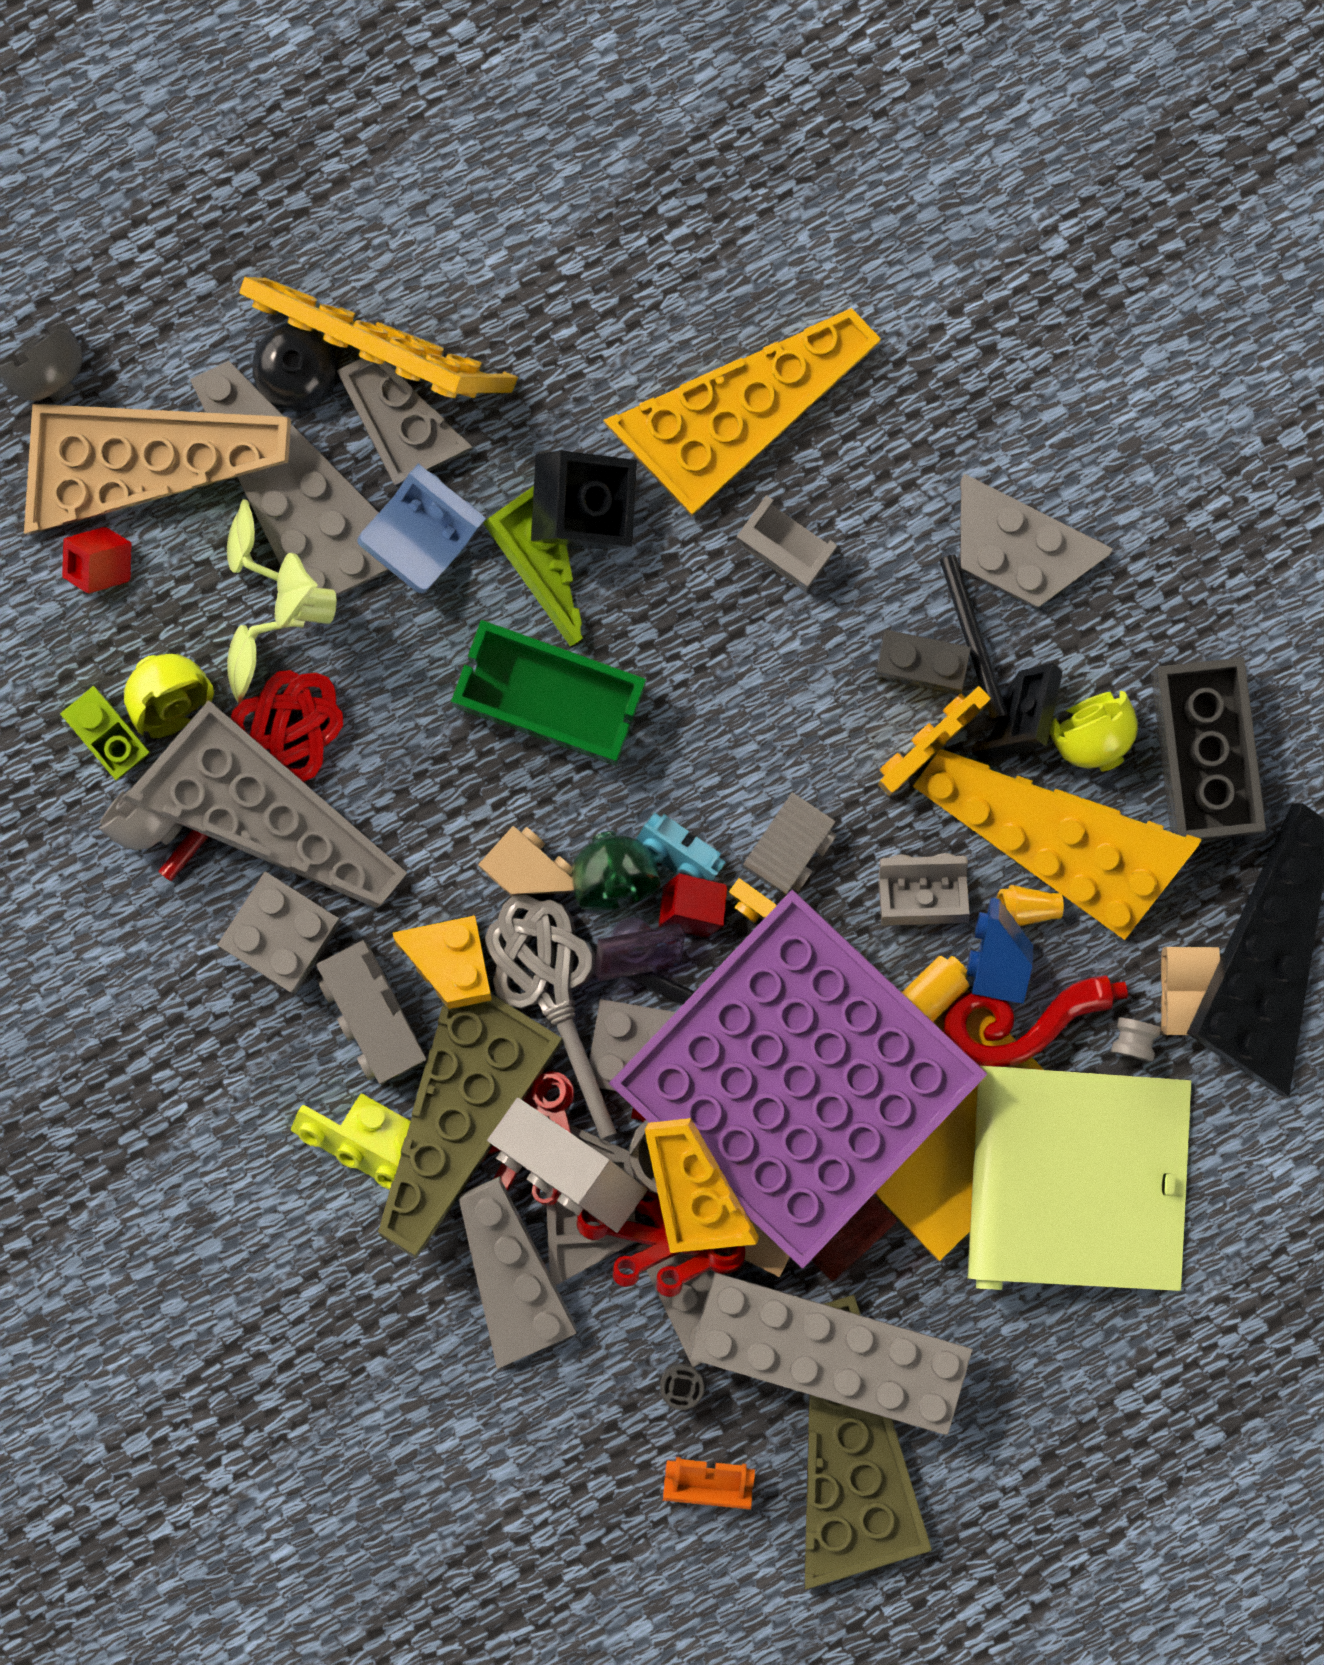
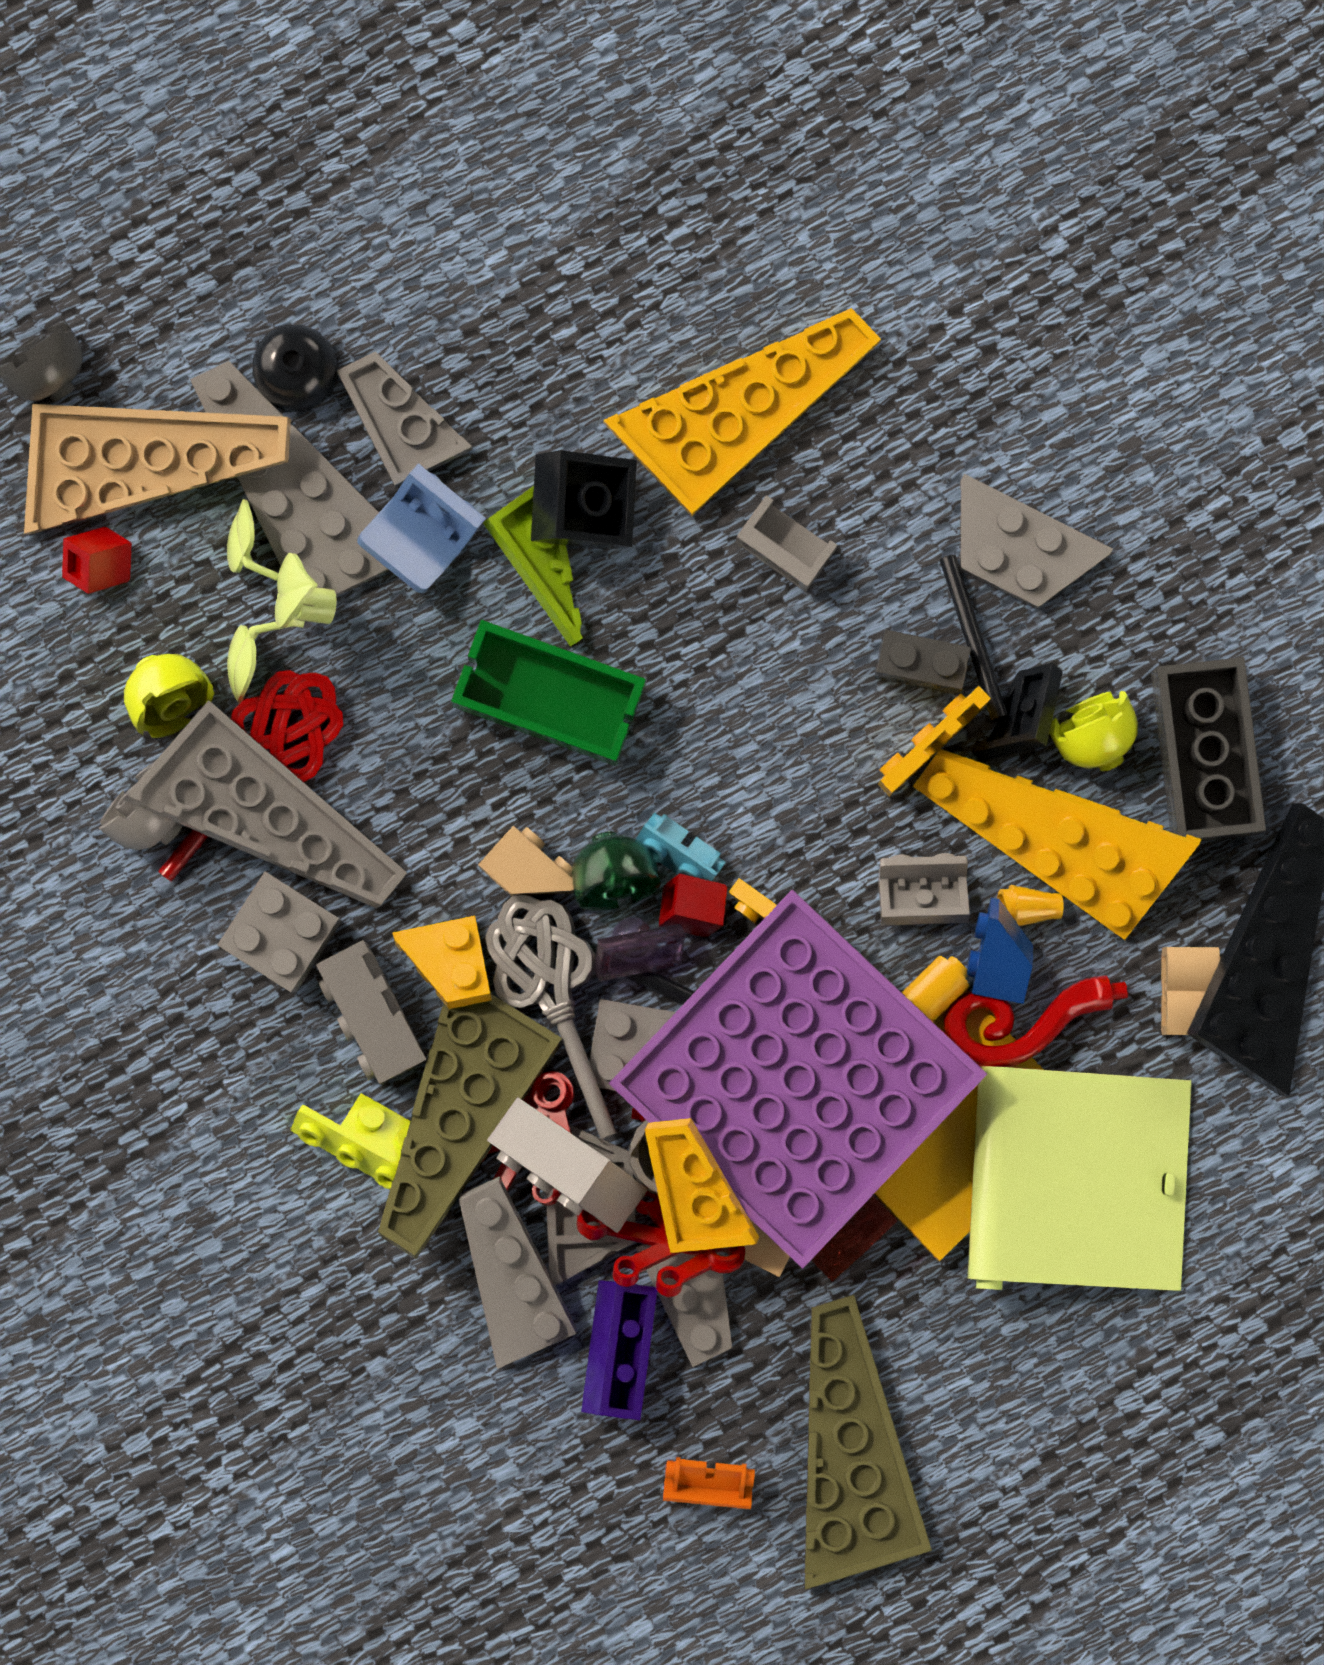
lime slope [60,686,150,781] -> none
yellow wing [239,277,518,398] -> none
dark grey wheel [660,1364,704,1410] -> none
light grey brick [689,1272,973,1436] -> none
light grey brick [742,792,837,896] -> none
light grey wheel [1111,1017,1161,1062] -> none
none -> dark purple brick [581,1280,657,1420]

